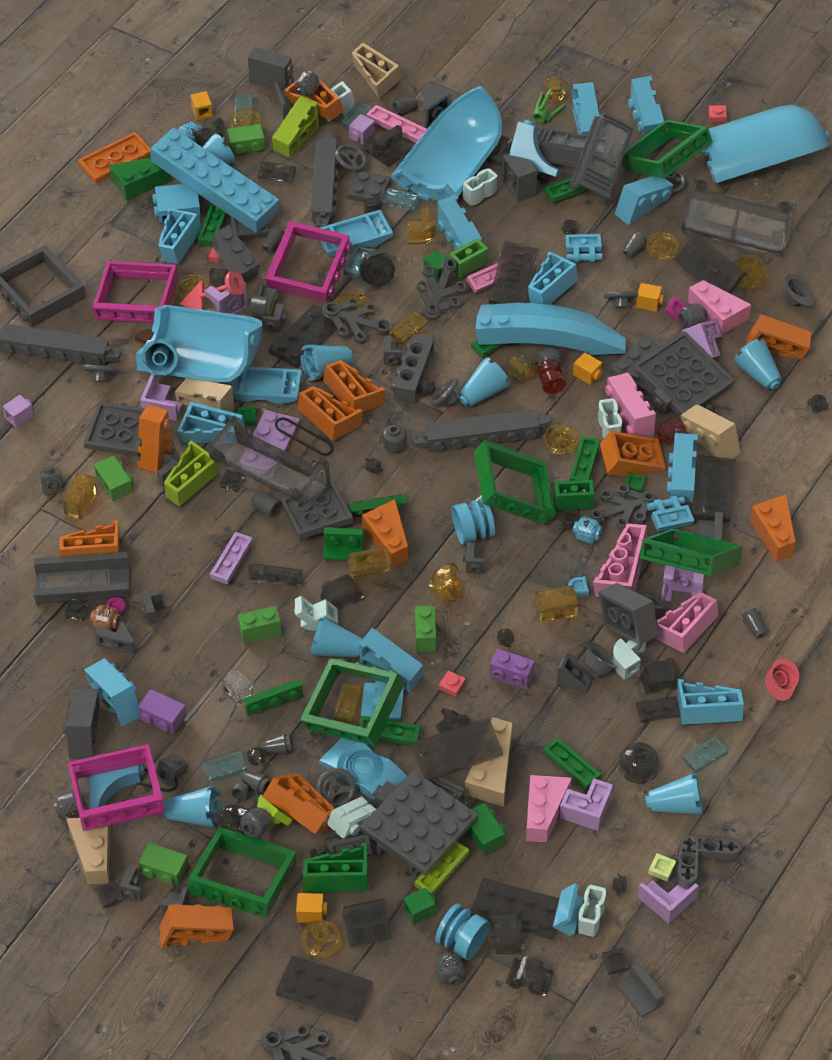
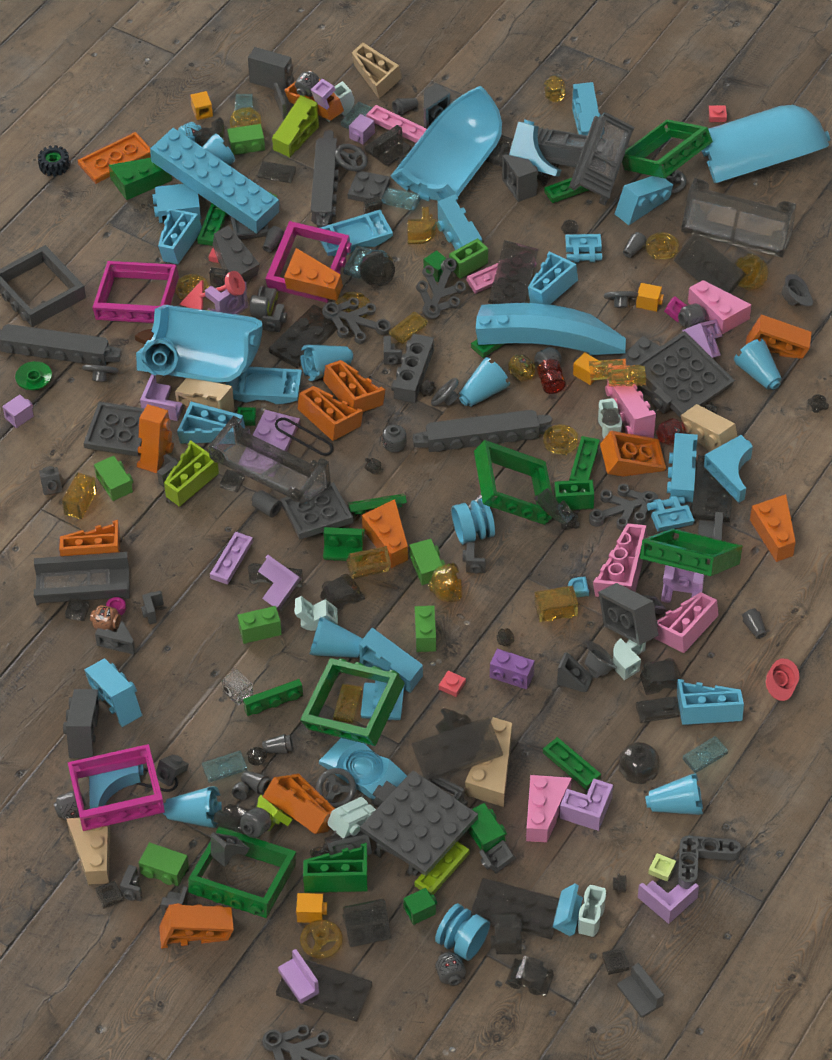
medium lavender brick [138,689,187,734] -> none
green plate [359,716,421,747] -> none
light aqua brick [463,168,497,206] -> none
bright green plant [532,88,565,123] -> none
medium azure head [573,517,602,544] -> none
green tile [623,472,646,493] -> none
medium azure wedge [628,76,664,137] -> none
none -> green dish [15,361,52,390]
none -> black bush [38,145,70,177]
none -> dark grey slope [211,832,250,866]
none -> lavender panel [258,555,302,610]
none -> lavender panel [278,949,319,1004]
none -> orange wedge [284,248,343,301]
none -> lavender panel [311,79,335,110]
none -> bright green brick [409,539,446,585]
none -> dark grey bracket [479,840,516,873]
none -> clear smoke slope [534,488,575,525]
none -> clear yellow plate [589,359,646,387]
none -> clear smoke plate [601,408,620,426]
none -> medium azure arch [704,435,753,503]

